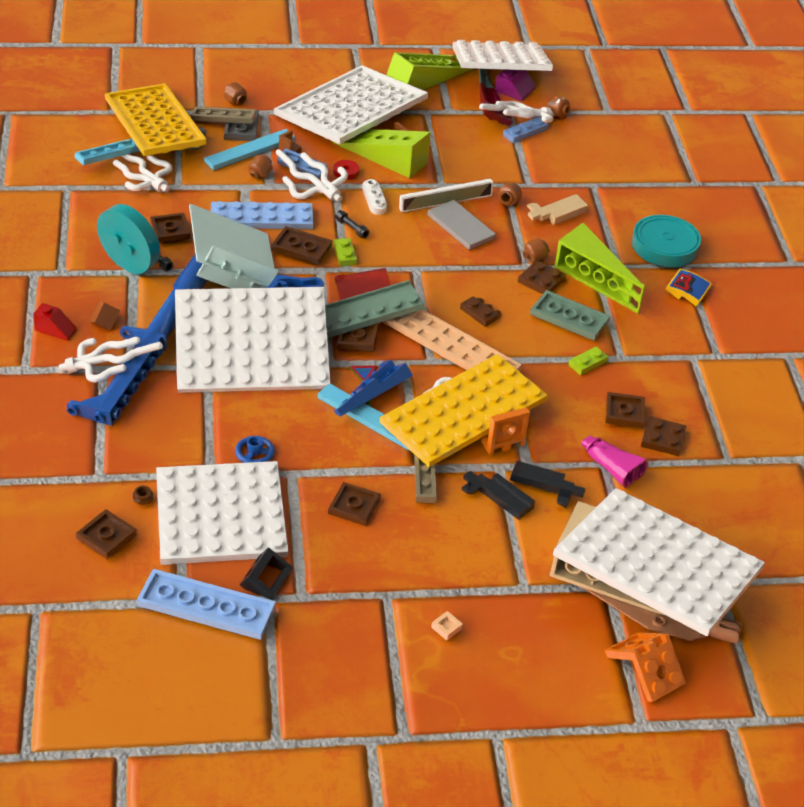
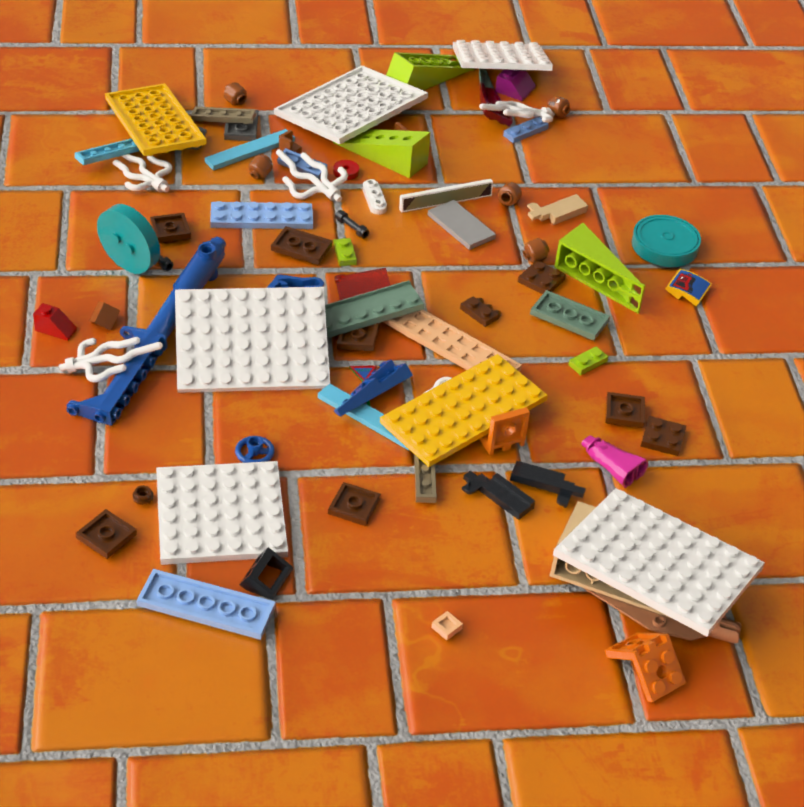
light aqua door [189,204,279,289] -> none

